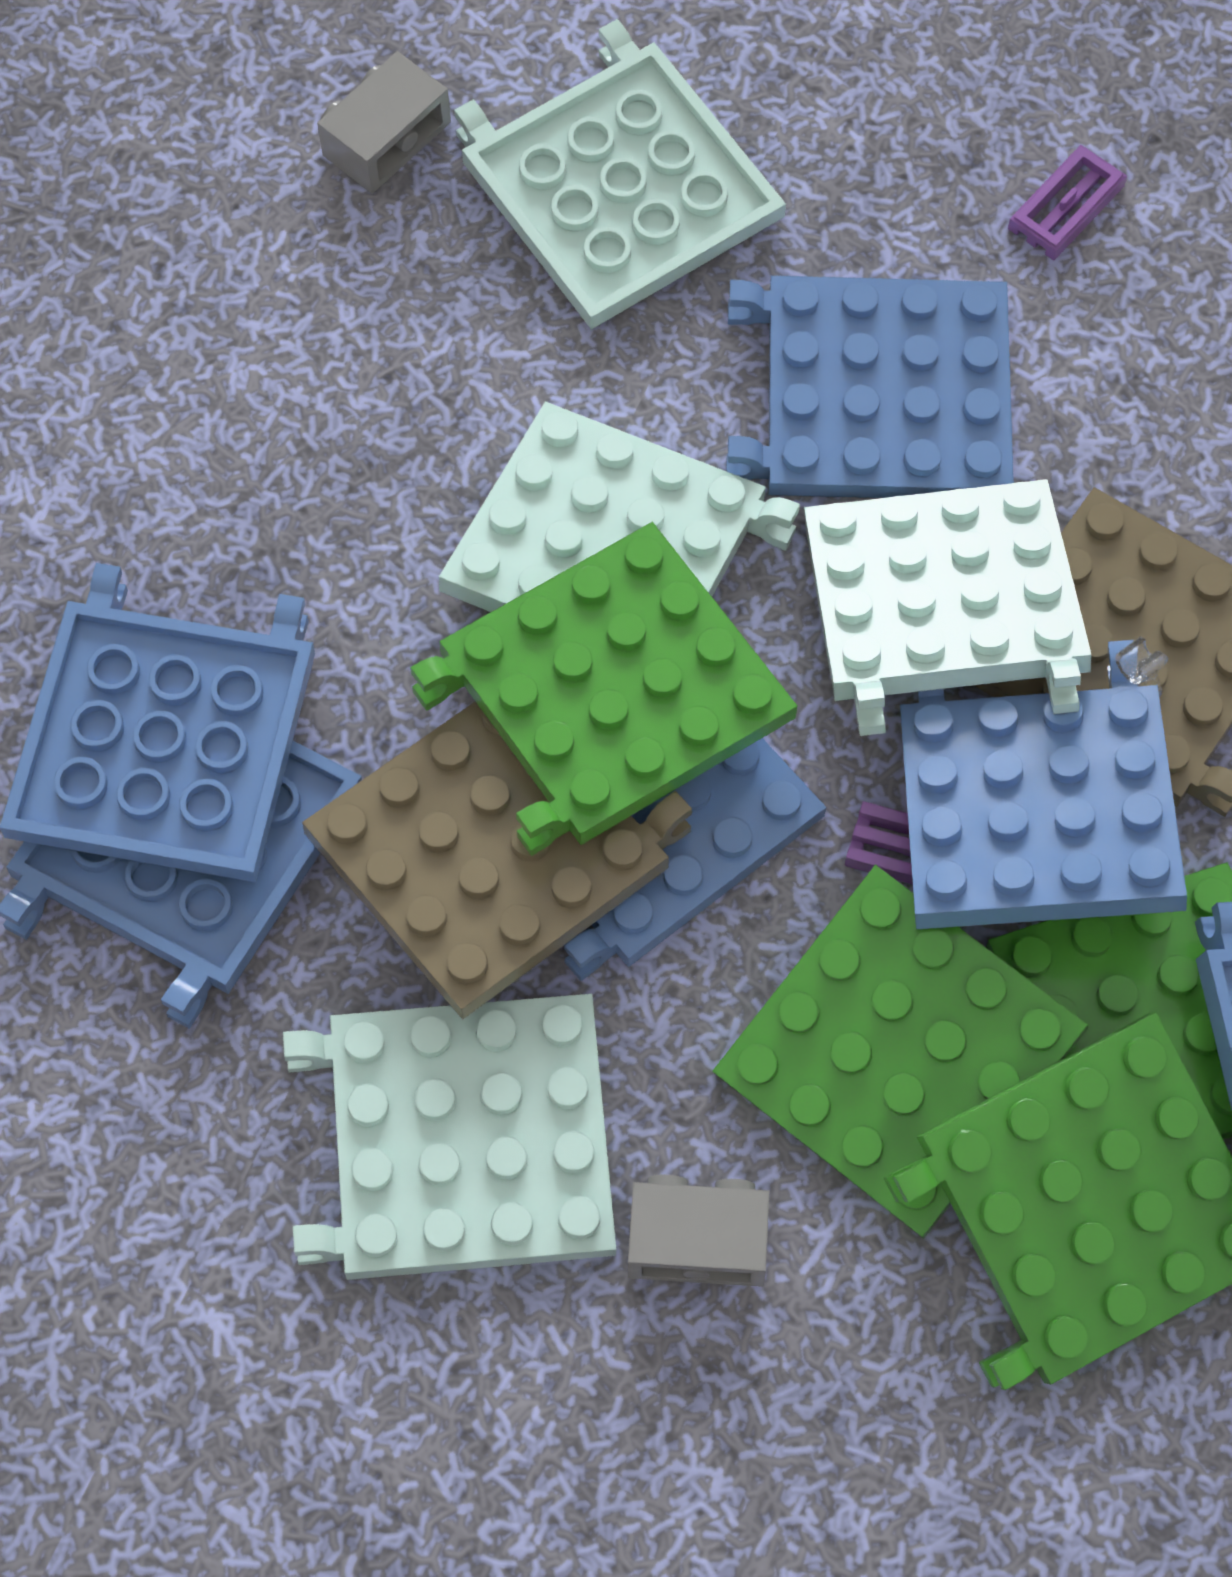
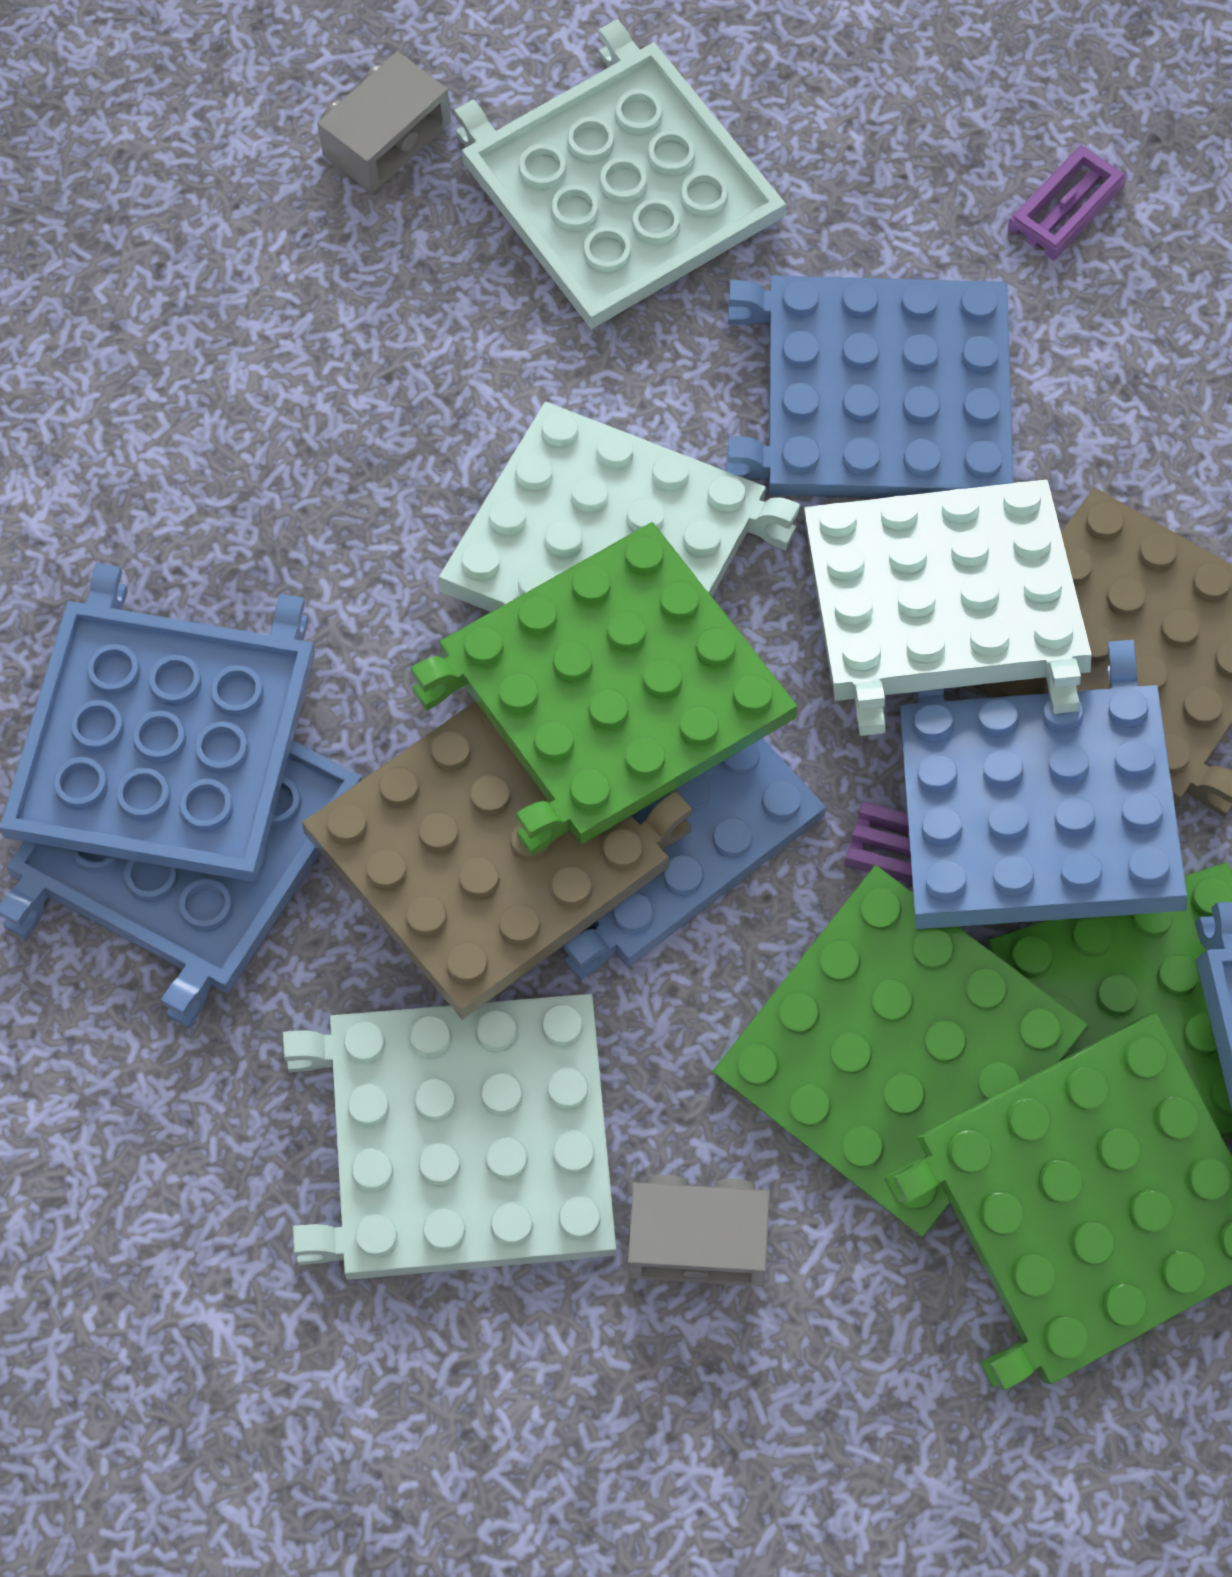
clear hand [1115,636,1168,697] -> none

